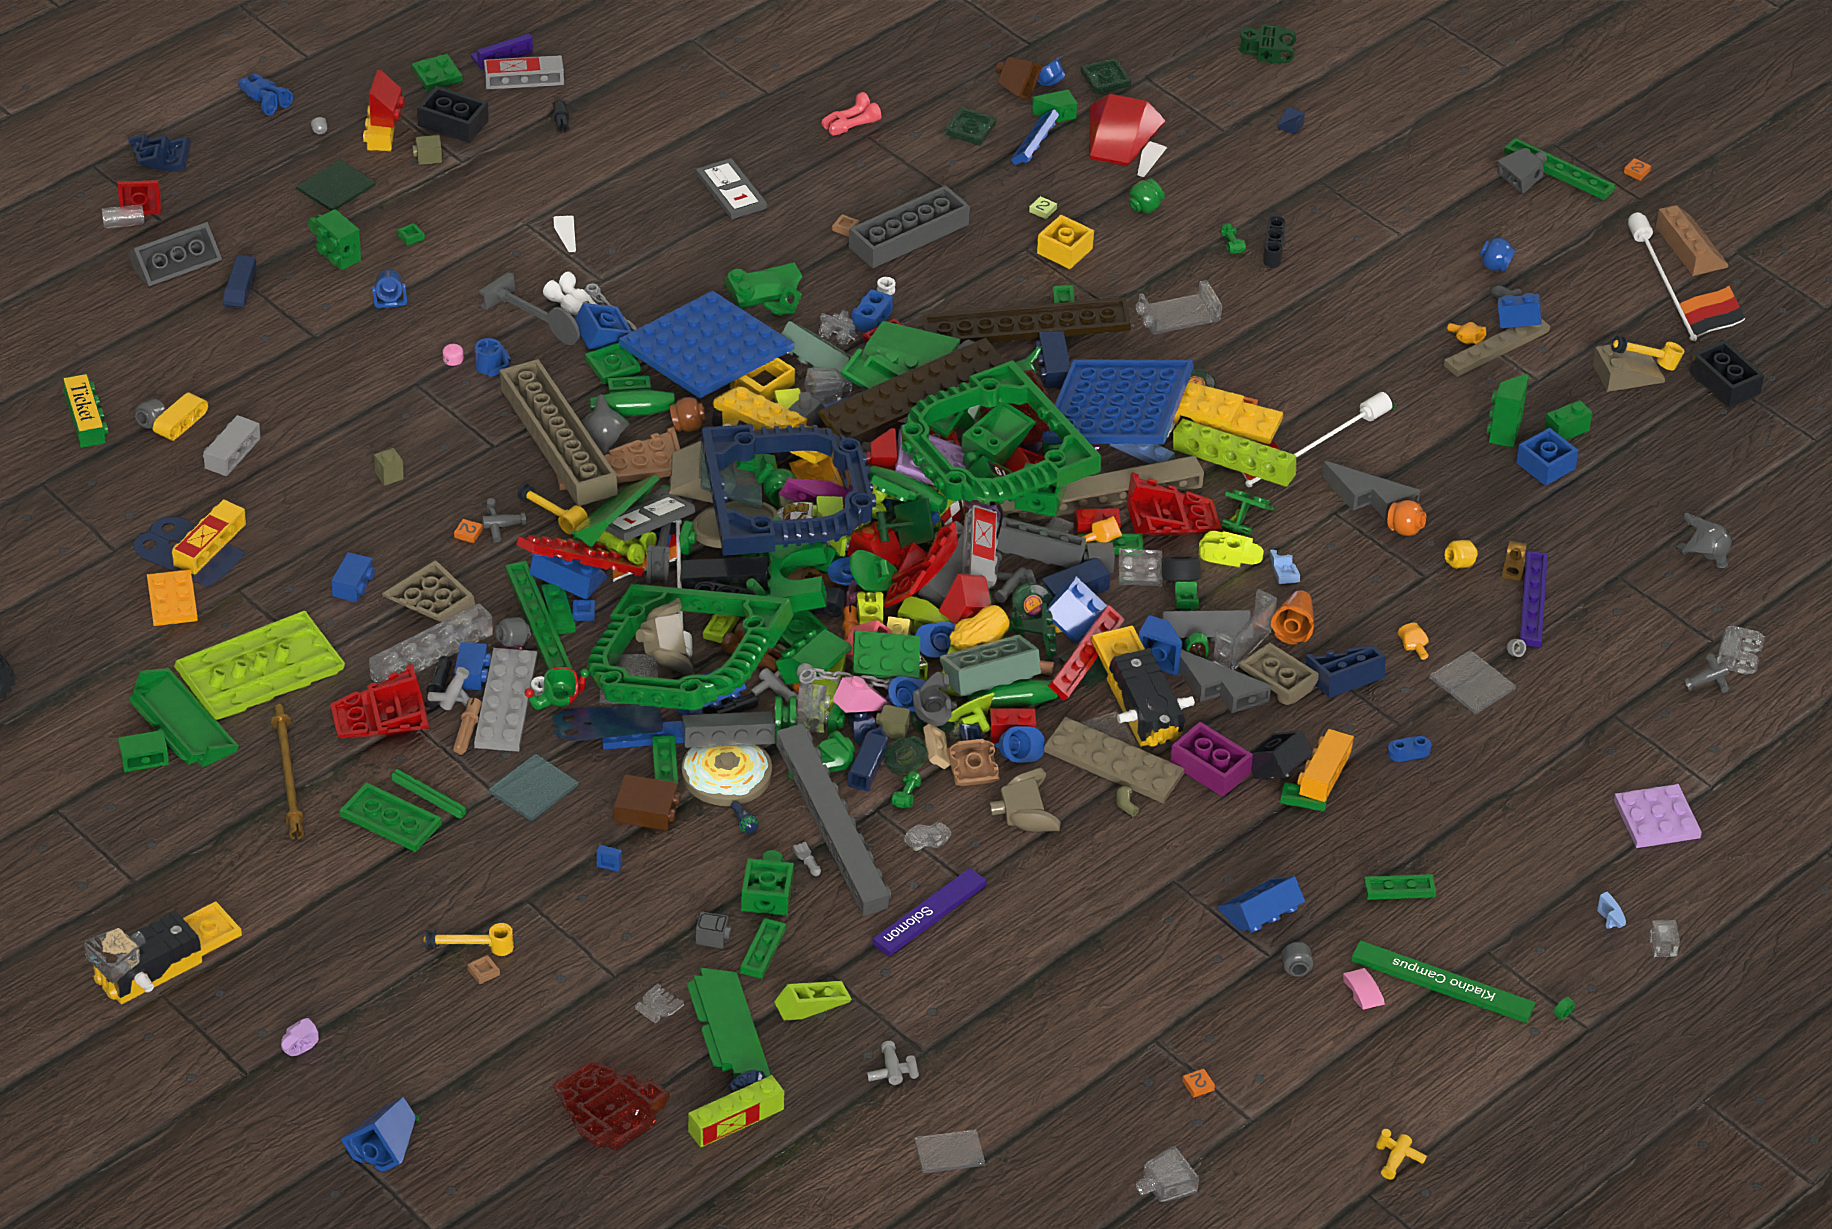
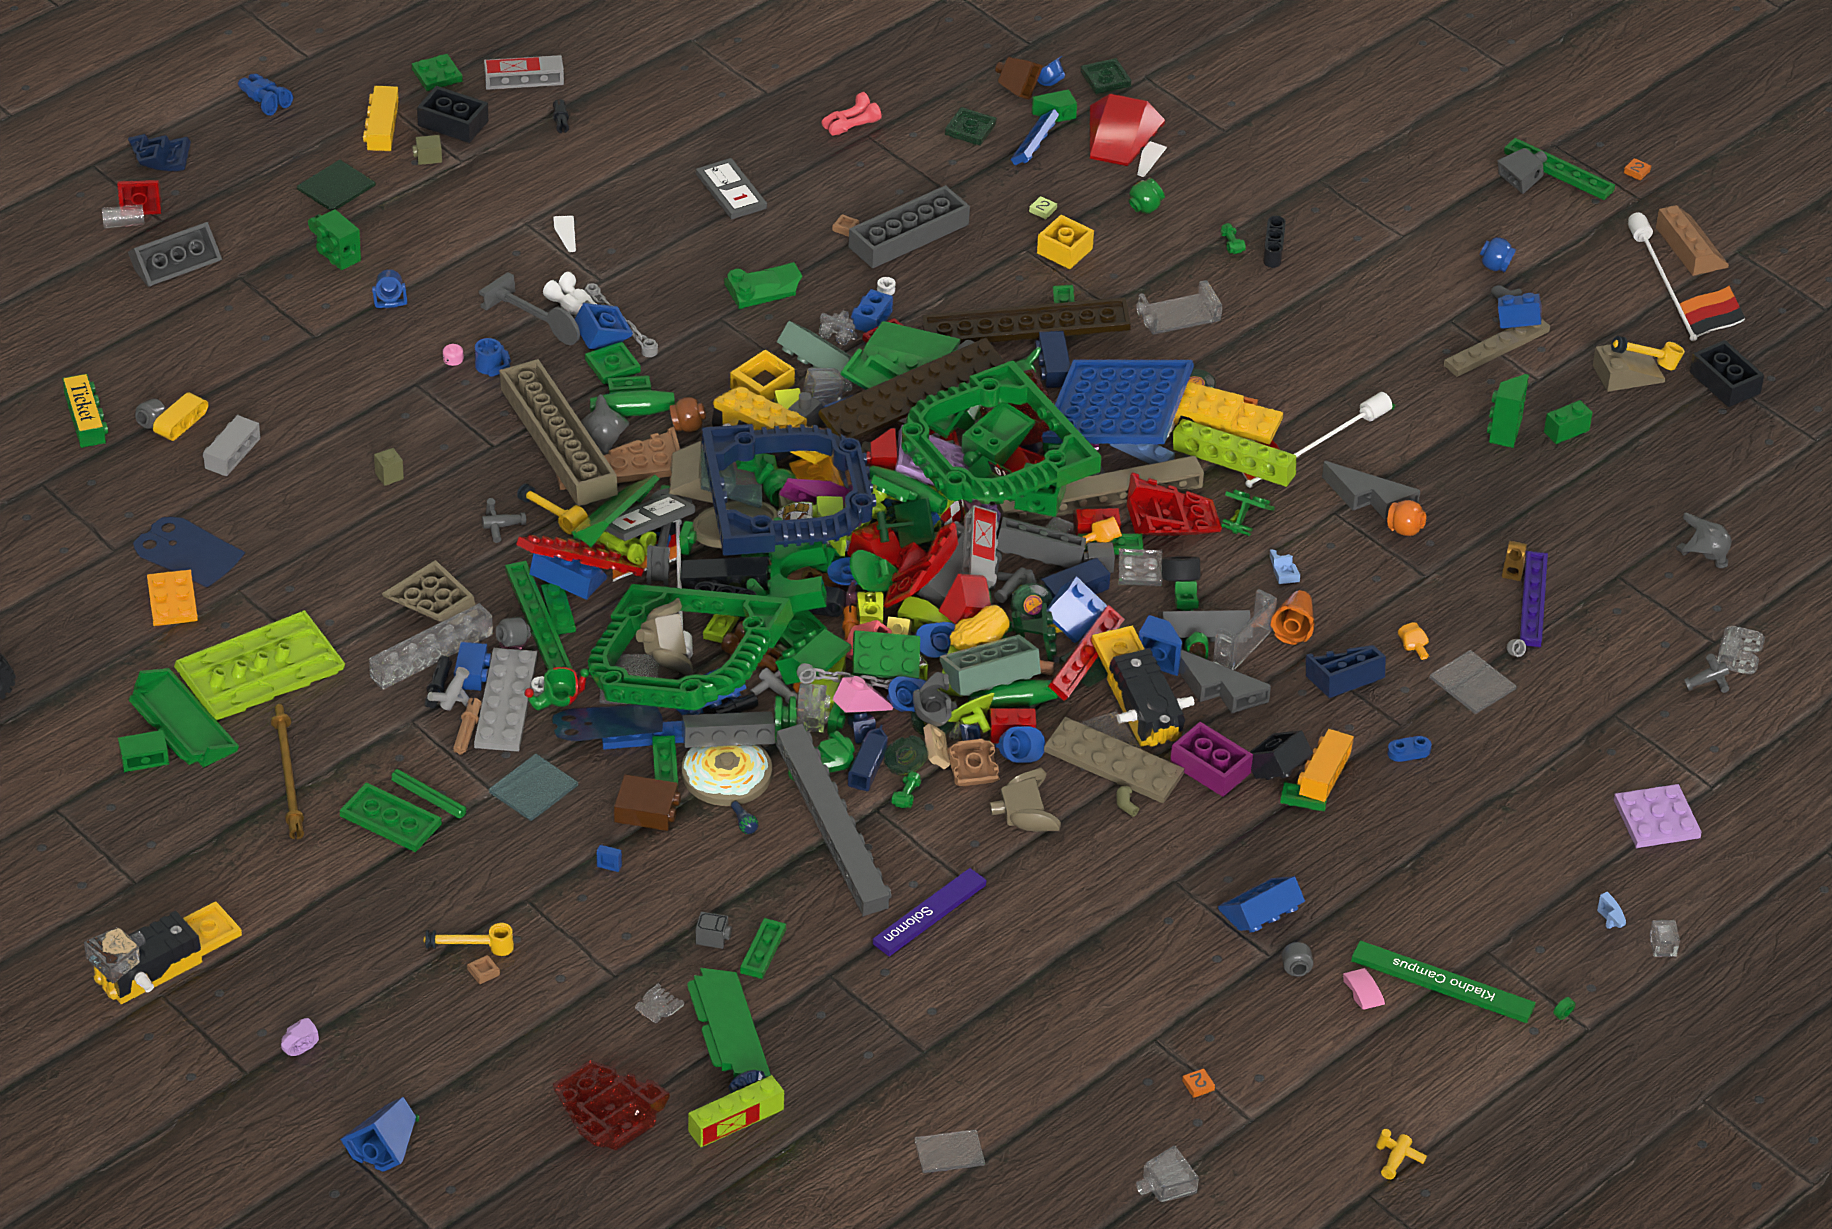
yellow brick [172,499,246,575] -> none
dark blue piece [223,255,257,308] -> none
light grey hinge [311,117,328,135] -> none
red wedge [330,663,430,738] -> none
blue brick [331,552,375,602] -> none
red slope [369,70,405,128] -> none
green tile [397,223,425,246] -> none
orange tile [454,519,483,543] -> none
dark purple panel [471,34,533,70] -> none
blue tile [573,600,595,621] -> none
blue plate [619,291,794,398] -> none
green brick [741,850,794,916] -> none
green bracket [763,285,802,316] -> none
lime slope [774,981,852,1020] -> none
light grey piece [793,842,821,876] -> none
light grey piece [867,1041,919,1085] -> none
olive brick [876,705,910,740] -> none
clear piece [904,821,952,851] -> none
neon yellow piece [1198,531,1264,567] -> none
dark green piece [1238,24,1296,63] -> none
dark tan slope [1238,643,1319,705] -> none
dark blue slope [1277,107,1305,134] -> none
green plate [1364,874,1436,900] -> none
yellow head [1444,540,1478,568] -> none
light orange piece [1447,322,1486,345] -> none
blue brick [1516,428,1579,486] -> none

